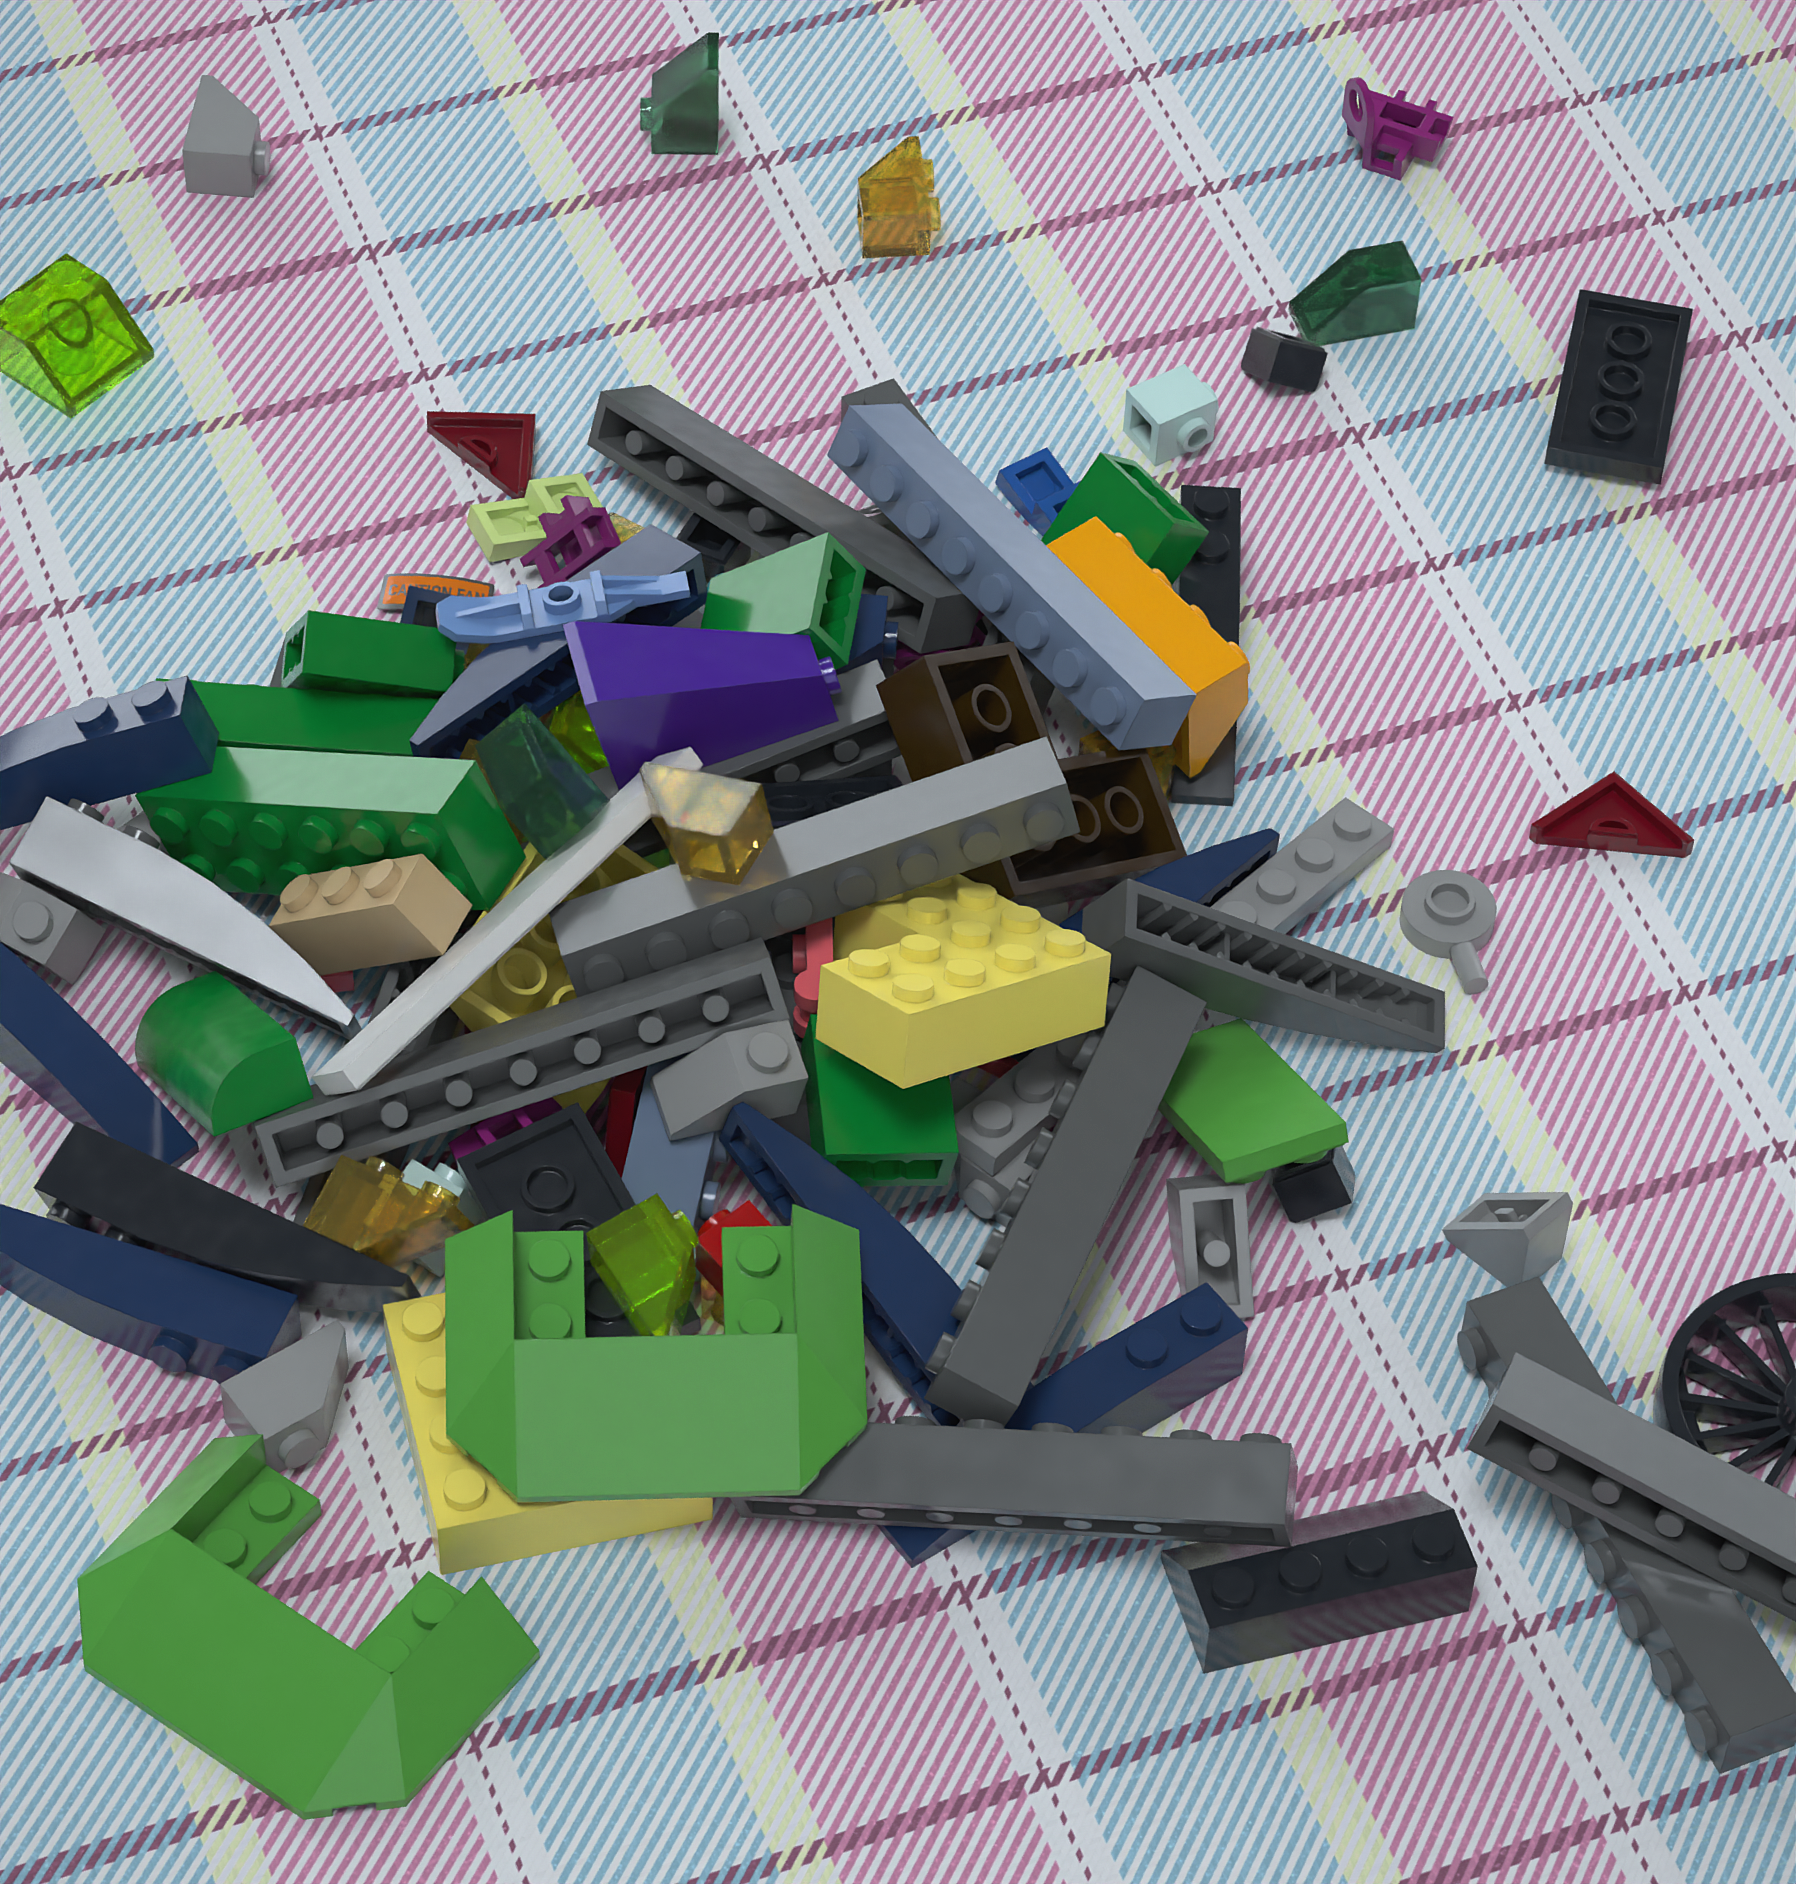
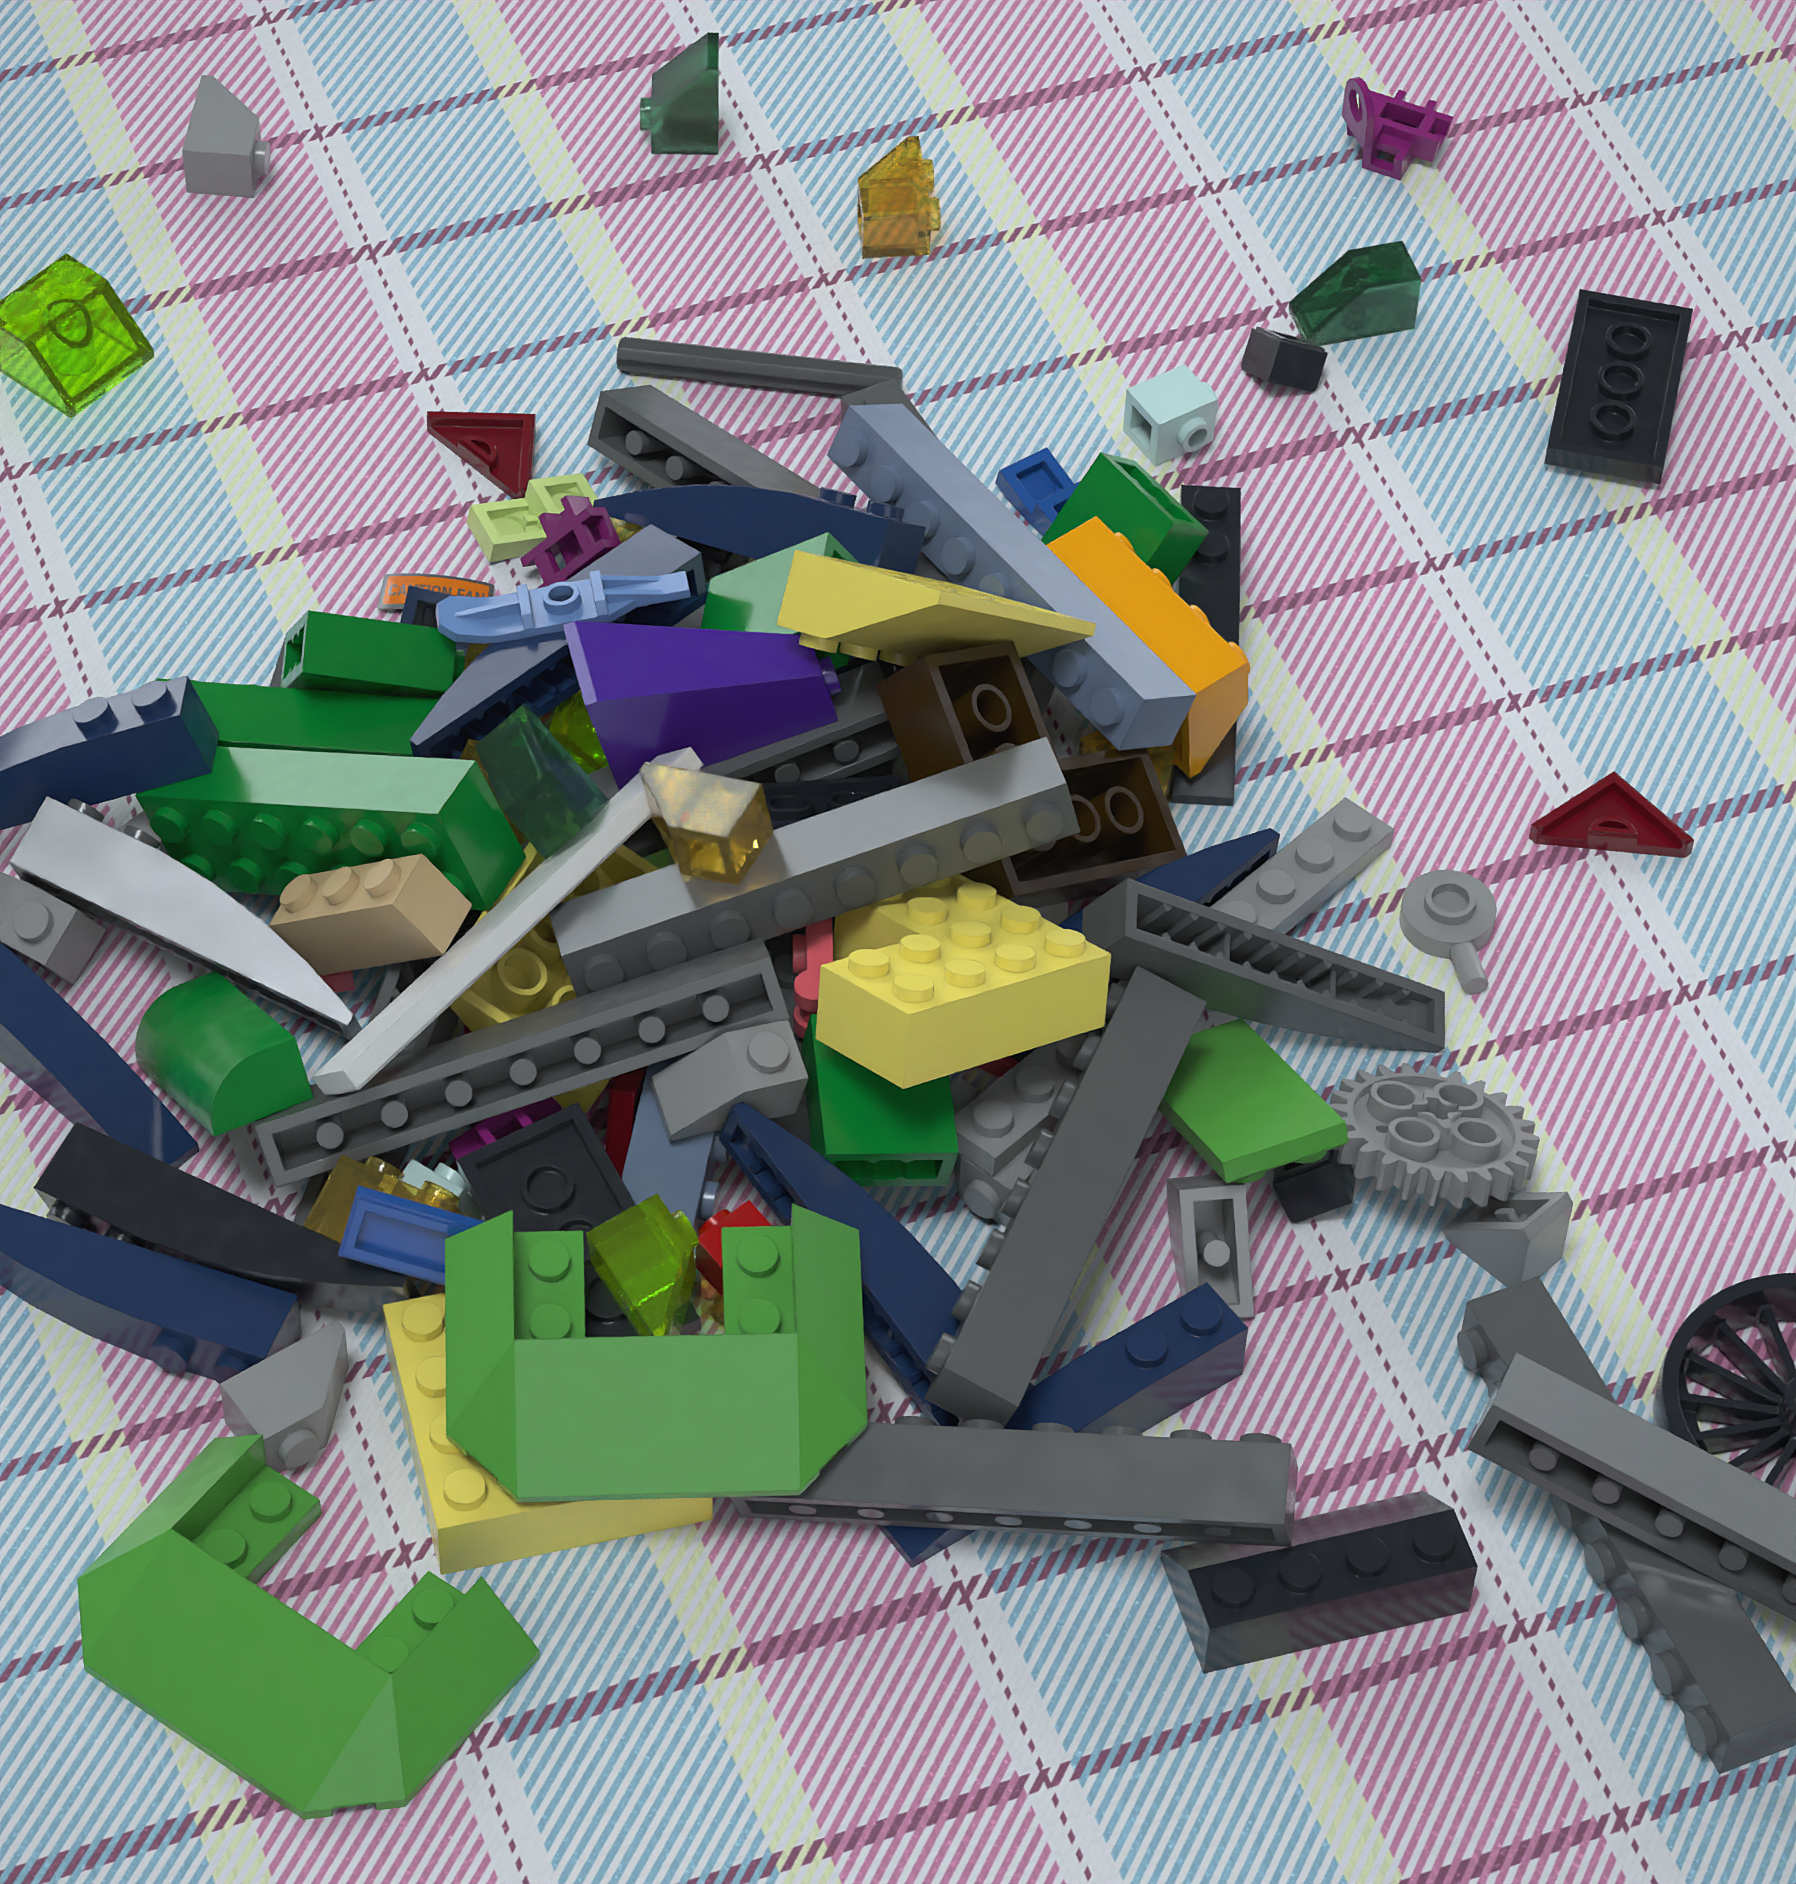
none -> blue tile [338,1185,485,1286]
none -> dark blue slope [593,484,926,575]
none -> dark grey axle [616,337,903,396]
none -> light yellow slope [776,550,1096,667]
none -> light grey gear [1329,1063,1540,1209]

